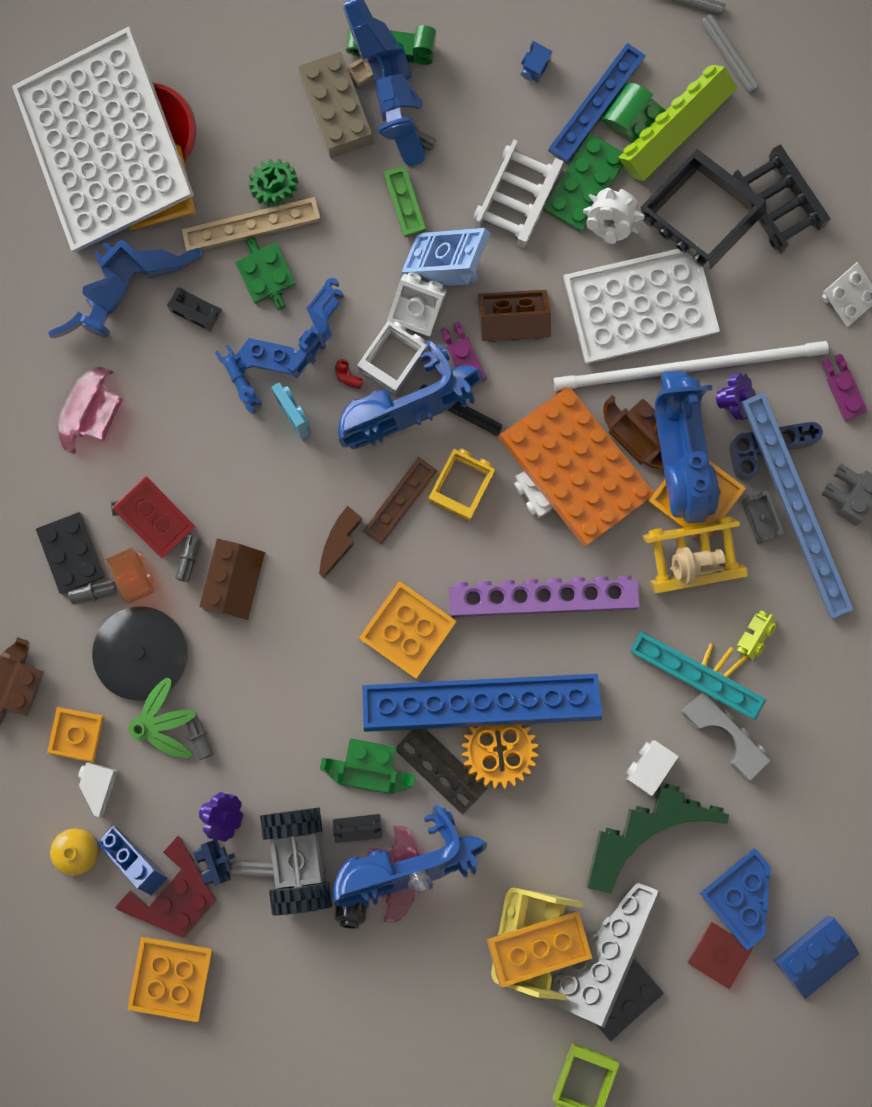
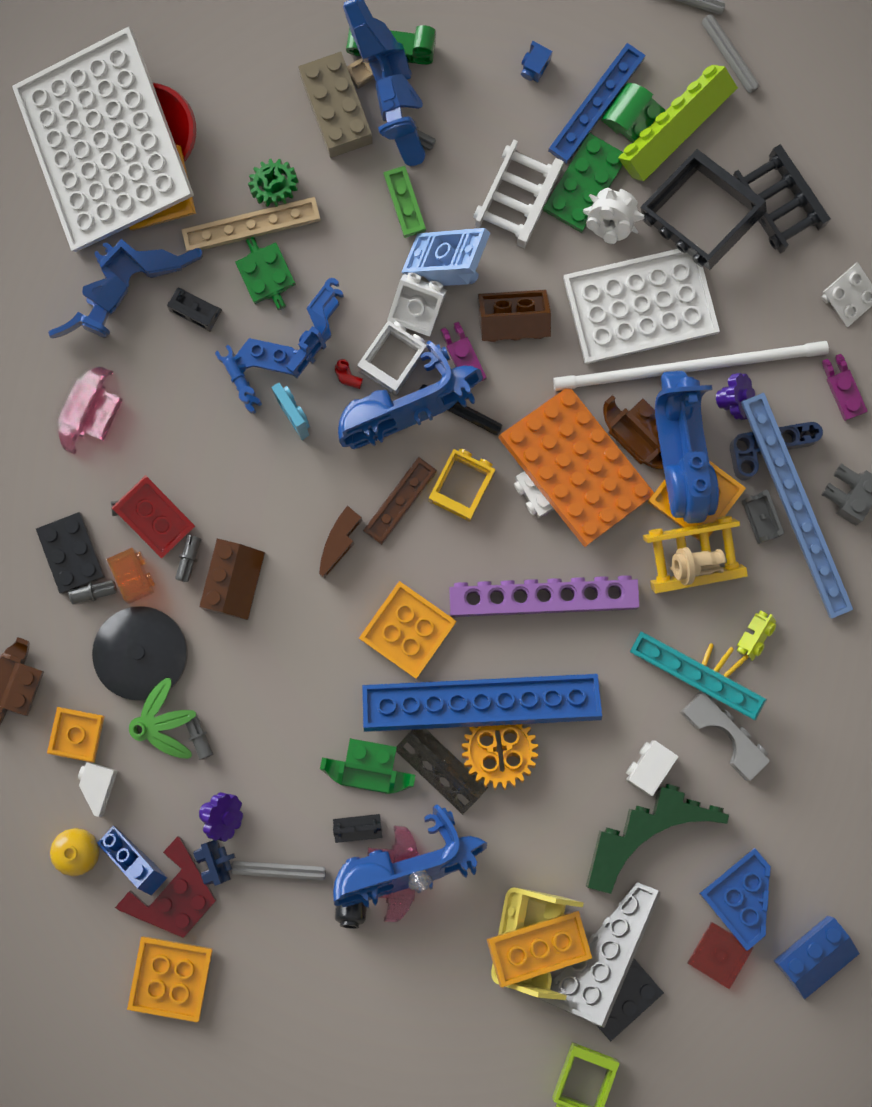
plate [260,807,332,916] -> none

